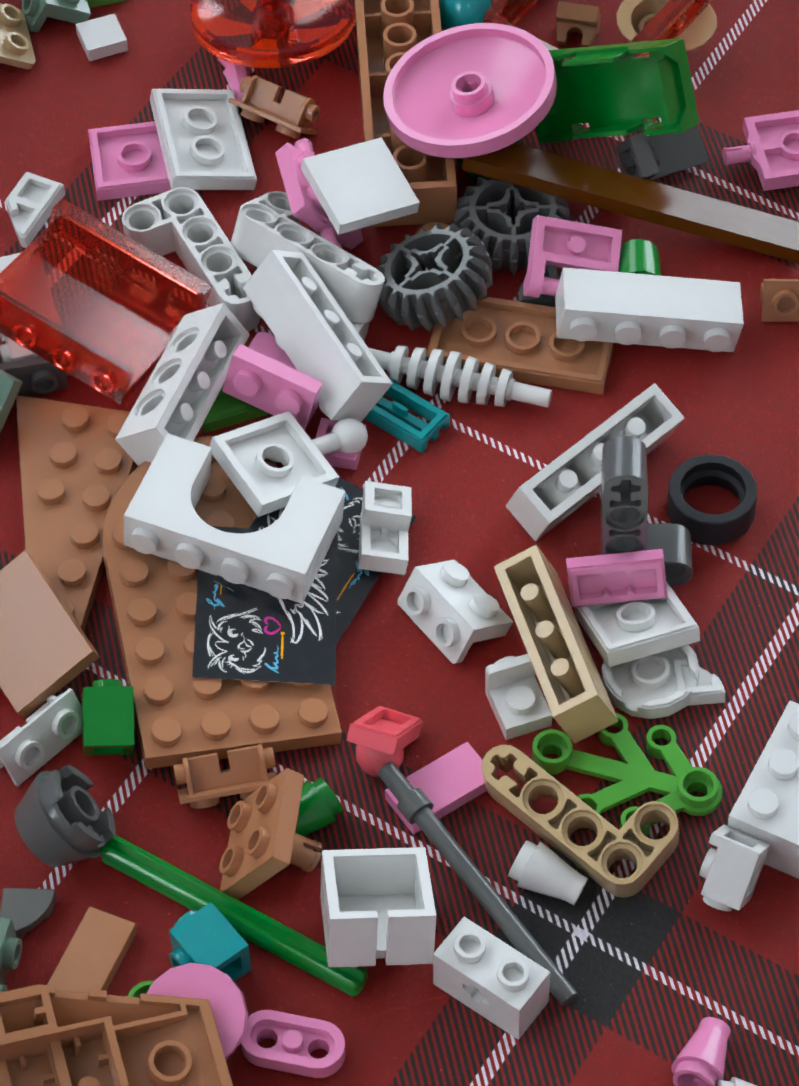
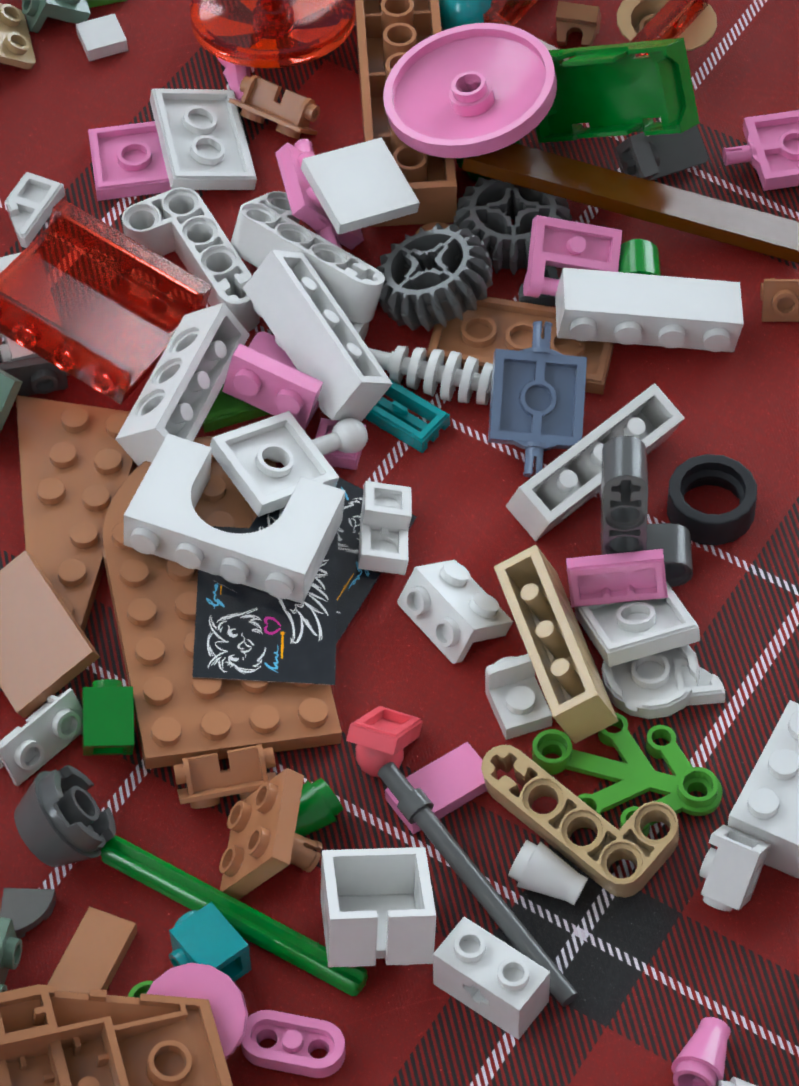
none -> sand blue plate [488,321,587,477]

